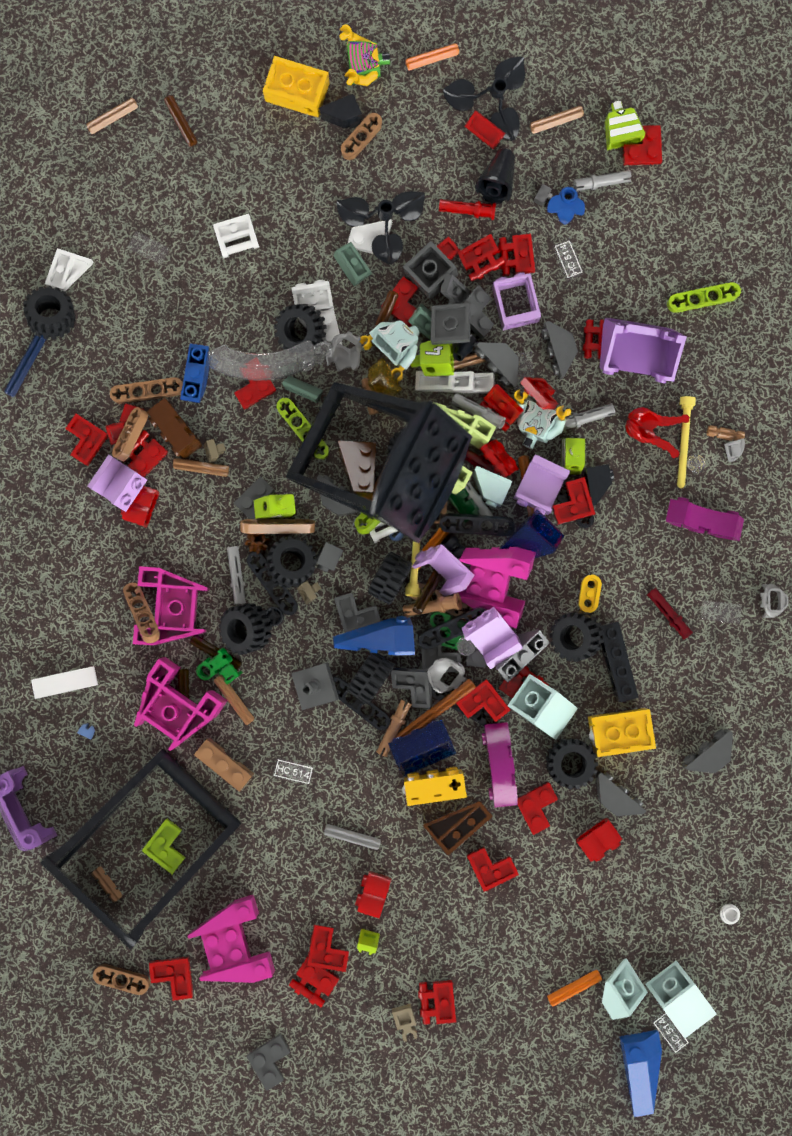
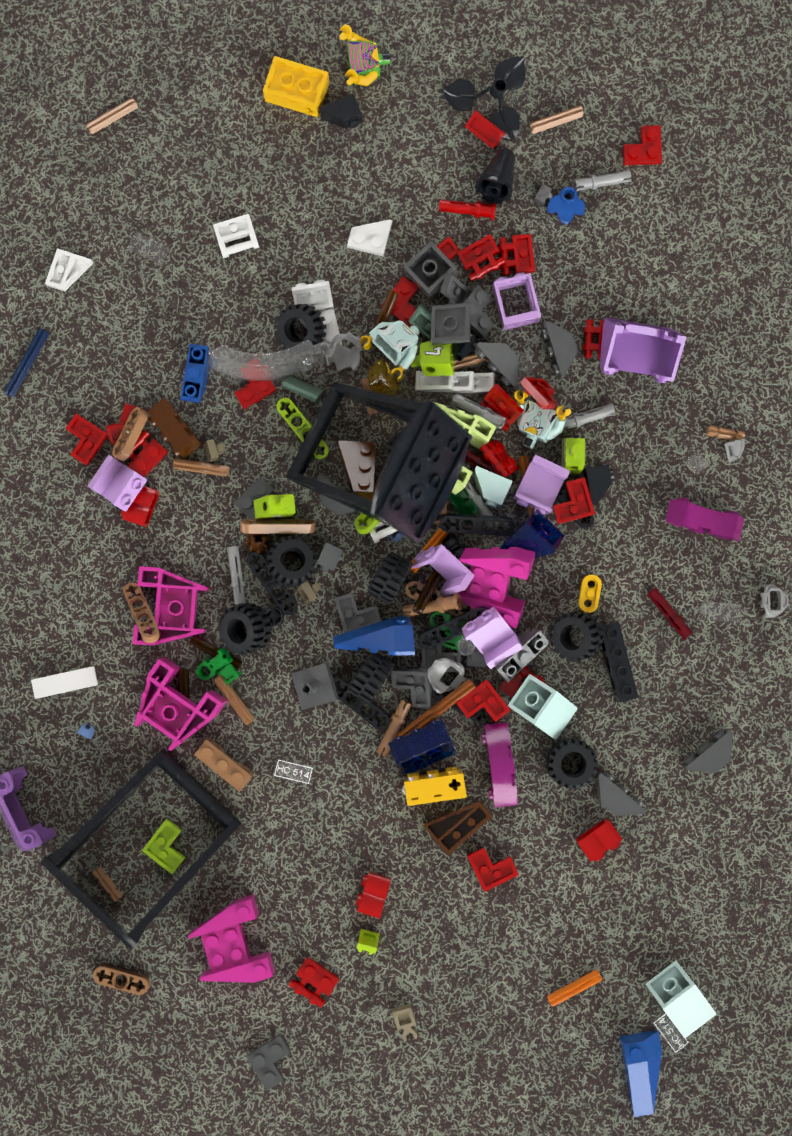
black tyre [23,286,75,340] -> none
medium nougat beam [110,377,183,404] -> none
red plate [149,956,194,1001] -> none
reddish brown axle [164,95,197,147] -> none
red plate [306,924,349,972] -> none
light grey axle [324,824,381,850] -> none
sand green slope [333,242,372,286] -> none
black plant [337,191,425,265] -> none
medium nougat beam [341,113,382,160] -> none
light yellow piece [405,541,421,597] -> none
axle [406,43,459,70] -> none
red plate [418,980,456,1025] -> none
red plate [517,782,558,835] -> none
clear tile [552,239,584,282] -> none
yellow piece [588,708,656,757] -> none
light aqua slope [602,958,647,1020] -> none
lime torso [605,101,645,150] -> none
red hair [625,407,690,458] -> none
lime beam [667,282,741,313] -> none
light yellow piece [677,396,696,488] -> none
white plate [720,904,740,924] -> none

